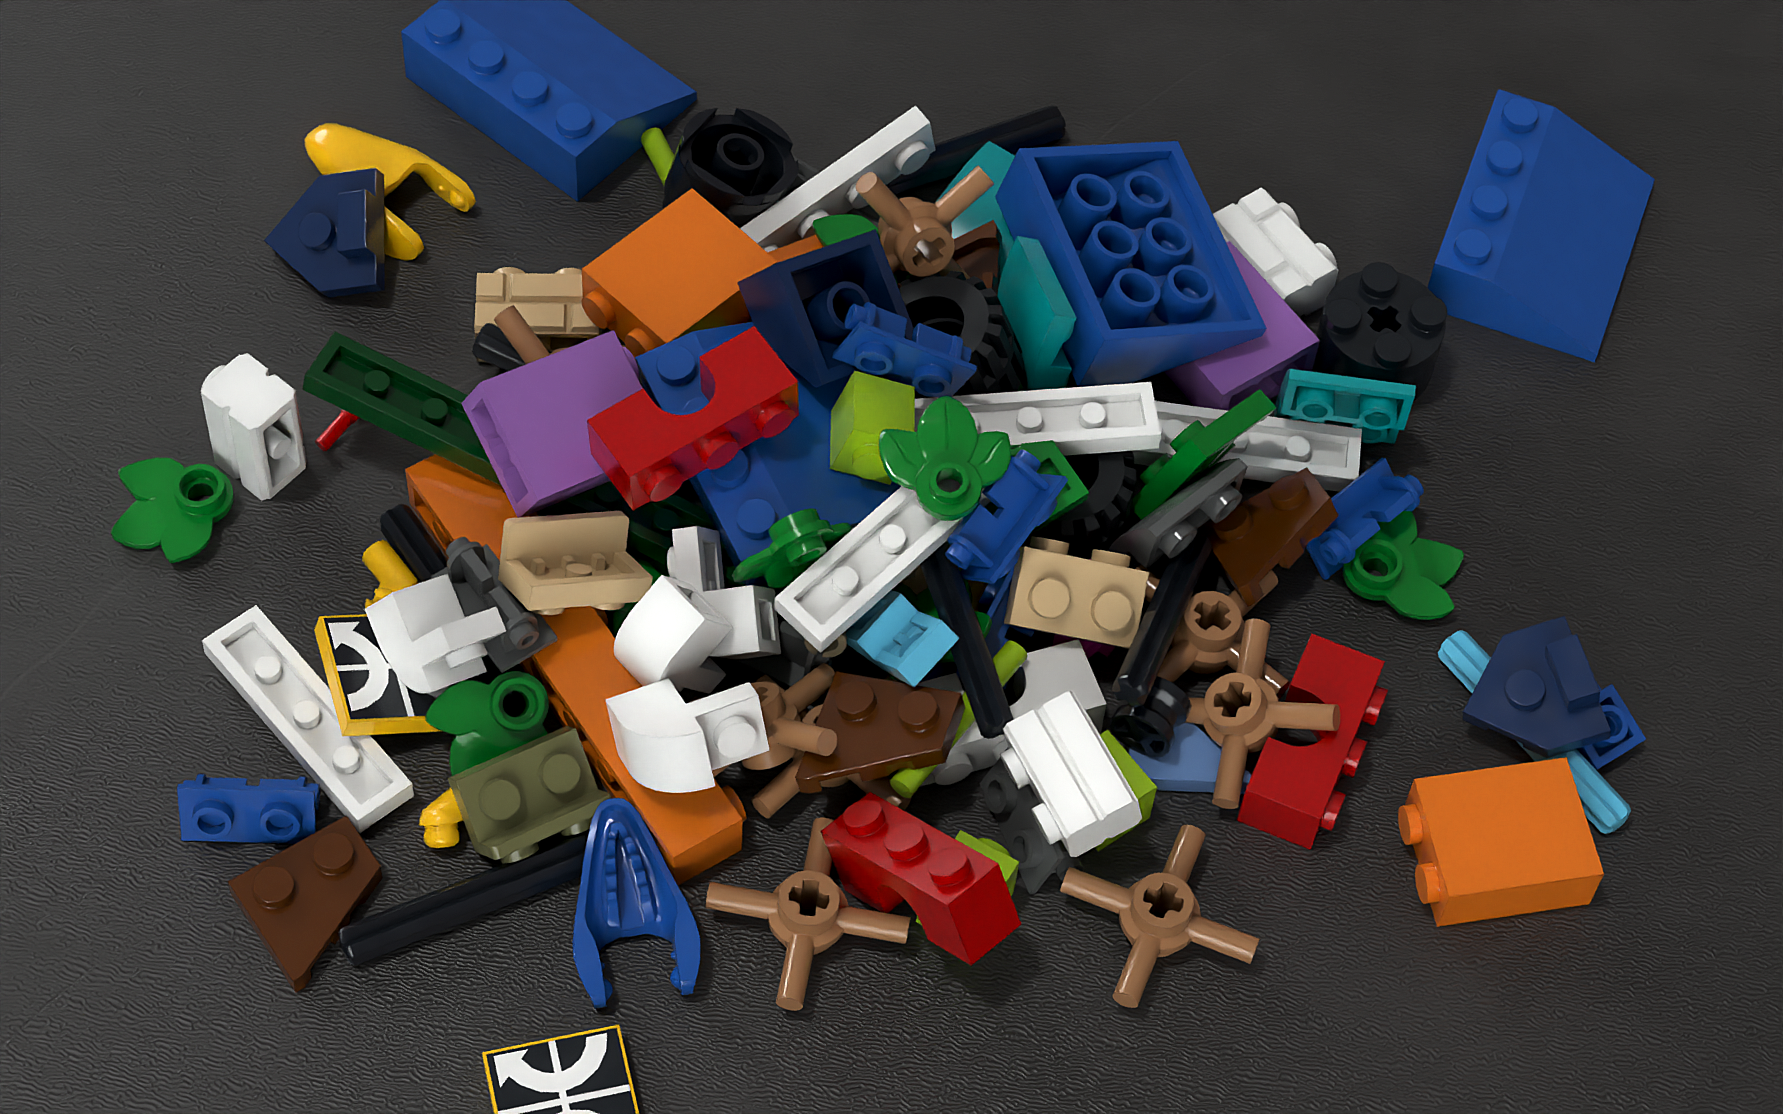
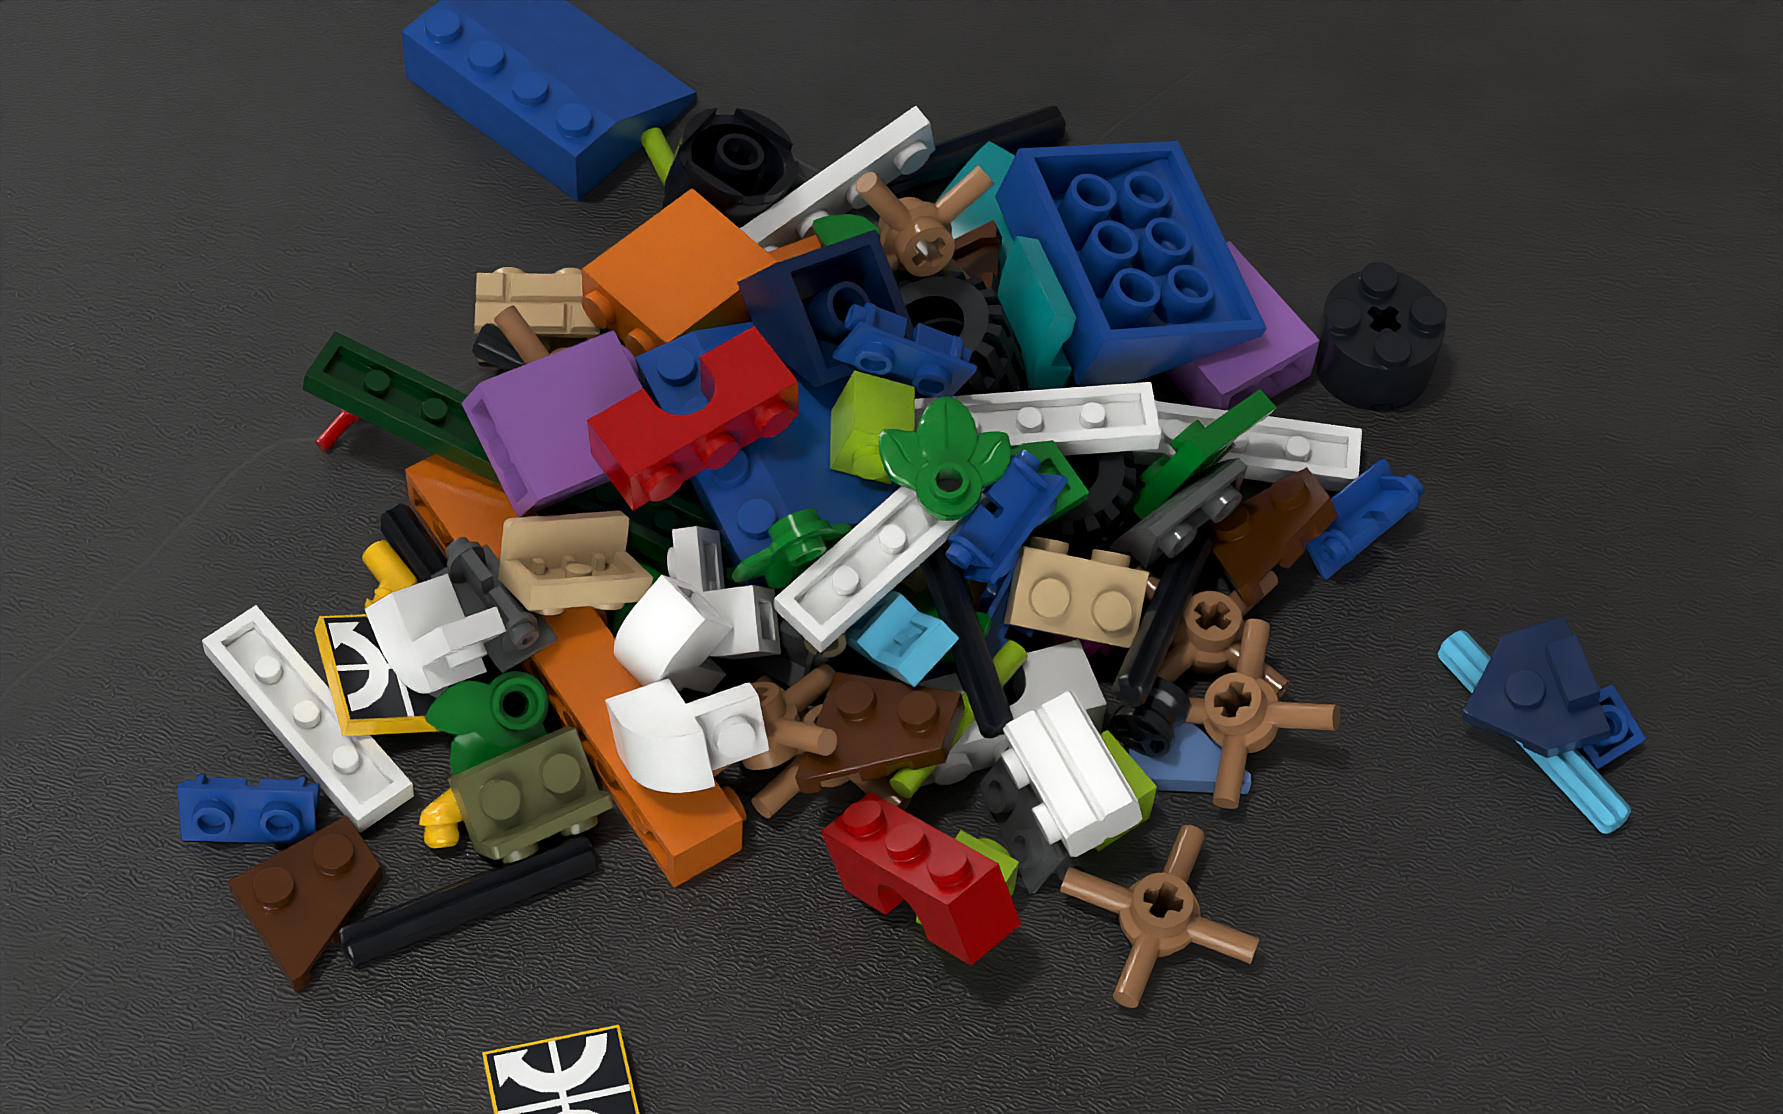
green plate [111,458,234,563] -> none
white brick [201,353,307,501] -> none
dark blue plate [264,168,385,297] -> none
yellow animal [305,123,476,261] -> none
blue animal [573,798,700,1009] -> none
medium nougat bar [705,818,911,1011] -> none
white brick [1213,187,1339,318] -> none
red arch [1237,634,1388,850] -> none
teal slope [1274,369,1416,444] -> none
green plate [1343,511,1464,620] -> none
orange brick [1398,757,1604,927] -> none
blue slope [1427,89,1655,363] -> none

